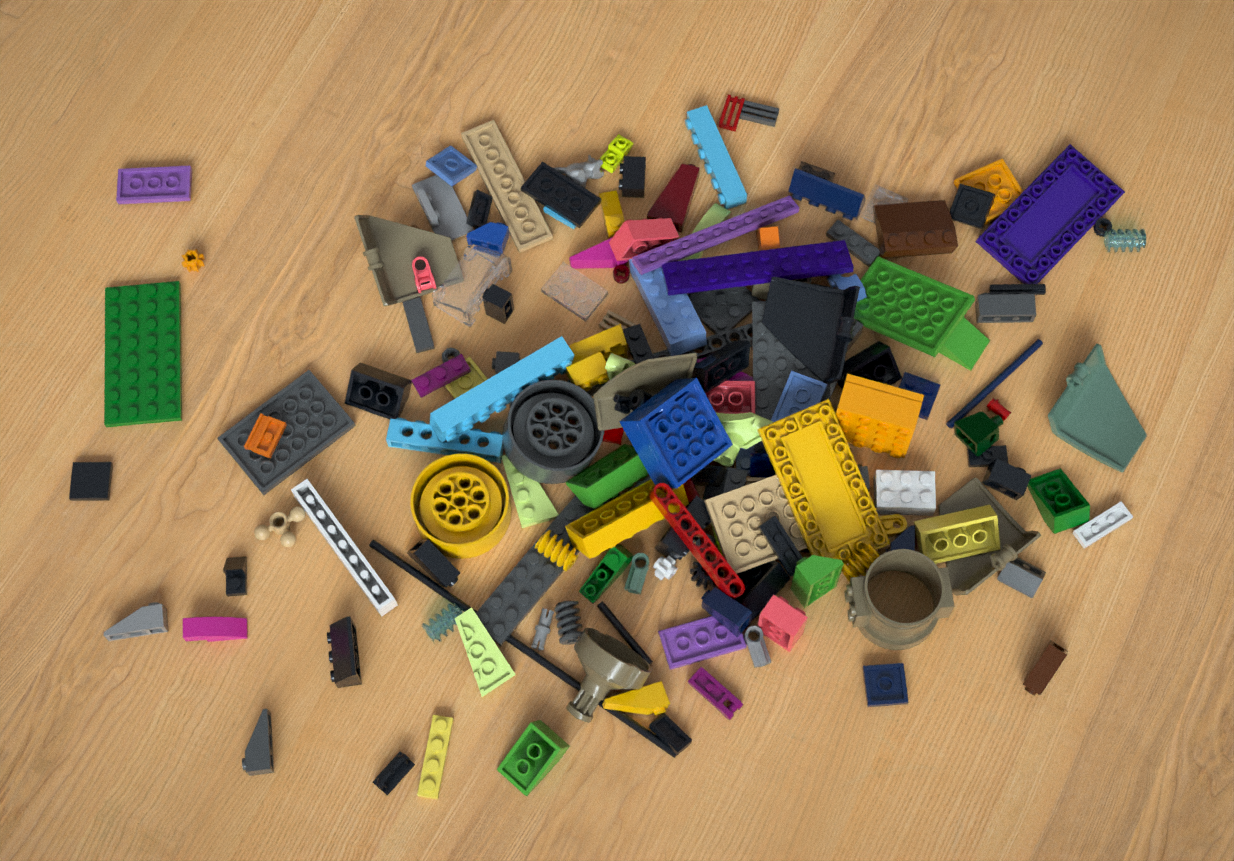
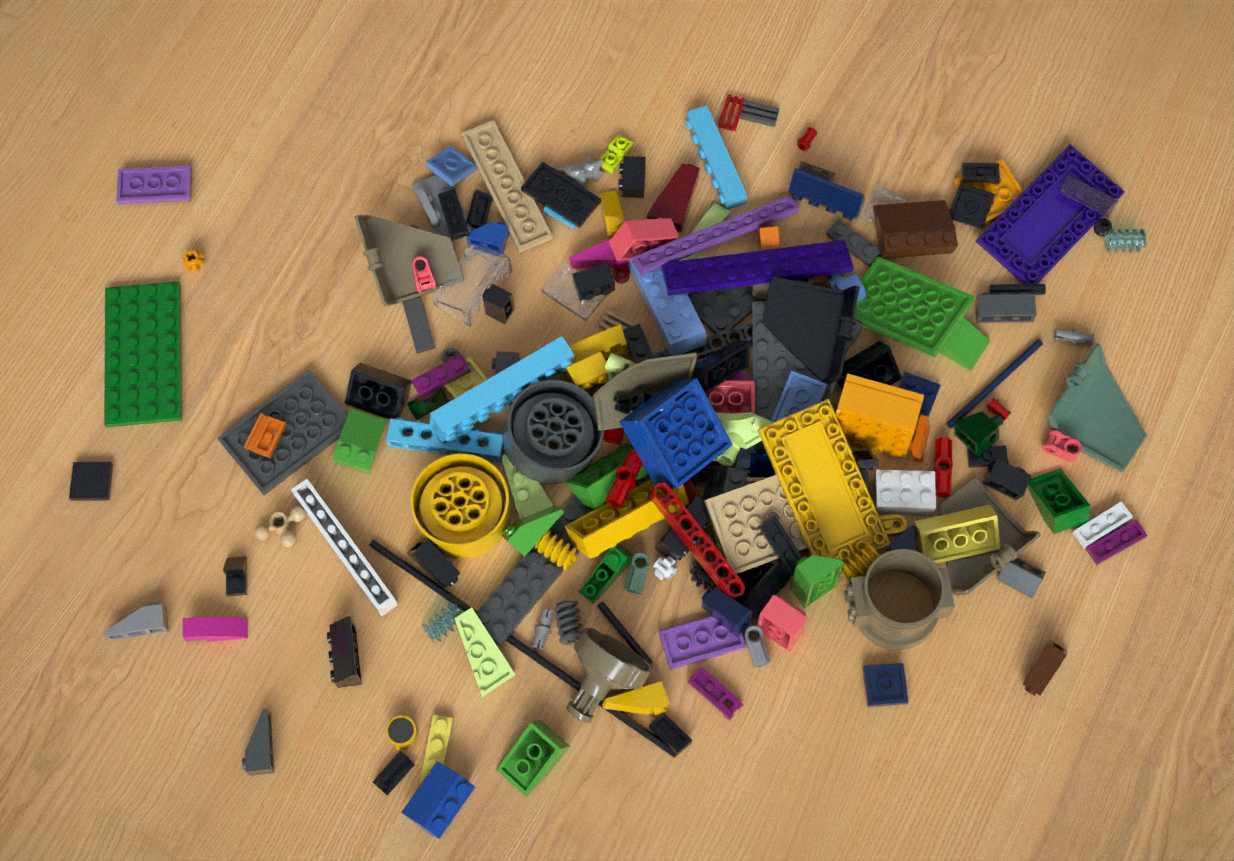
none -> bright green slope [332,408,387,474]
none -> piece [386,714,418,751]
none -> blue slope [401,761,475,839]
none -> dark green slope [407,388,449,420]
none -> black plate [438,189,470,241]
none -> bright green slope [502,505,564,556]
none -> black brick [572,263,615,301]
none -> red piece [606,449,643,508]
none -> red pin [797,127,817,151]
none -> black plate [851,450,879,471]
none -> orange plate [910,415,930,462]
none -> red piece [933,437,953,498]
none -> black plate [961,163,1000,183]
none -> coral piece [1042,430,1082,462]
none -> light grey pin [1054,328,1094,346]
none -> clear purple plate [1059,175,1119,218]
none -> magenta plate [1086,519,1148,565]

